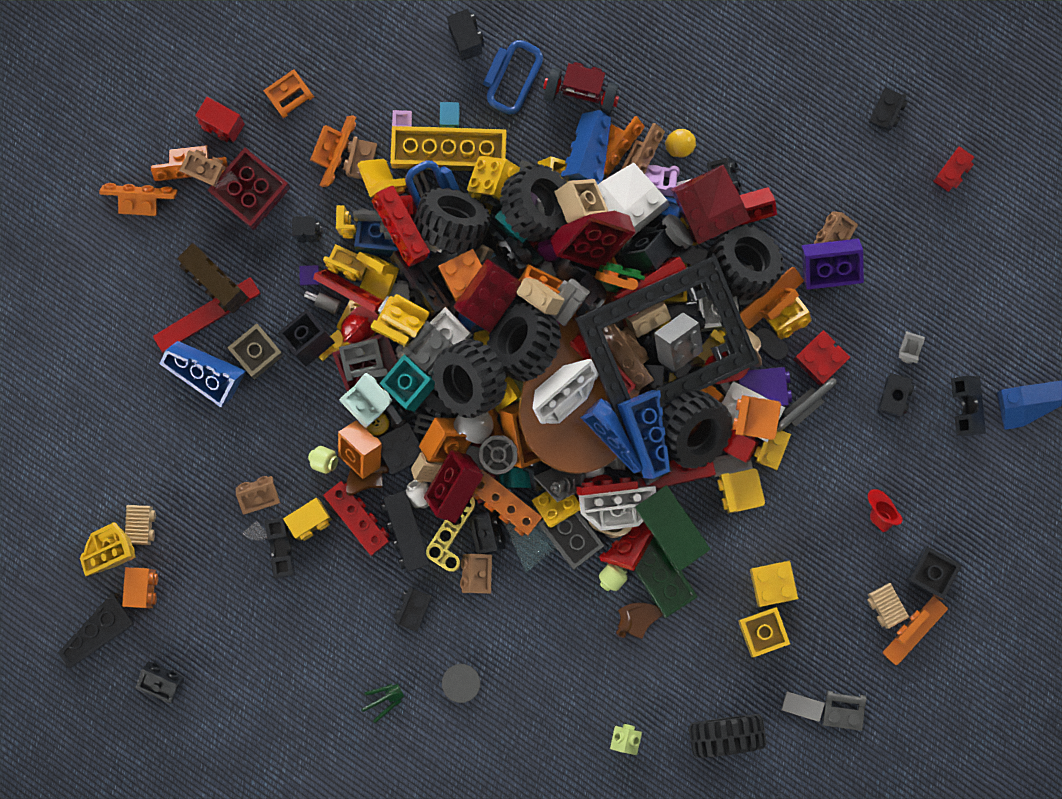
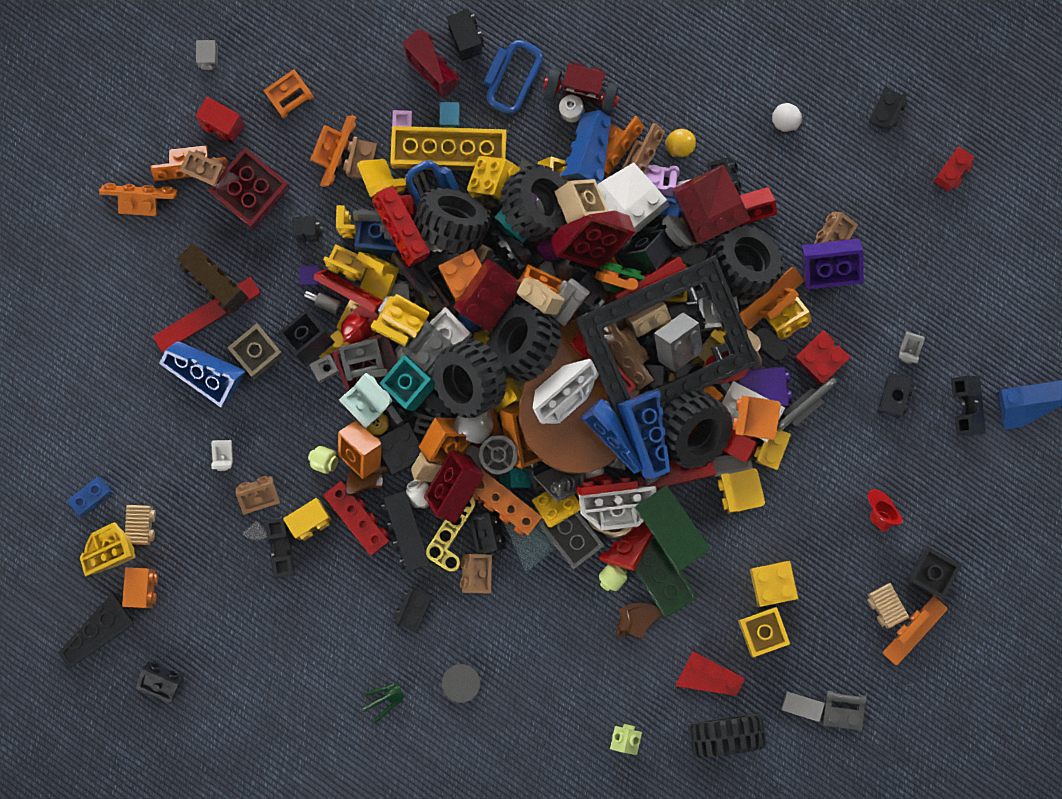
none -> blue brick [67,477,113,517]
none -> light grey brick [196,40,218,70]
none -> white bracket [211,440,233,471]
none -> light grey brick [310,354,339,383]
none -> dark red slope [402,28,460,99]
none -> white head [559,95,585,122]
none -> red wing [675,651,745,696]
none -> white hair [772,103,802,132]

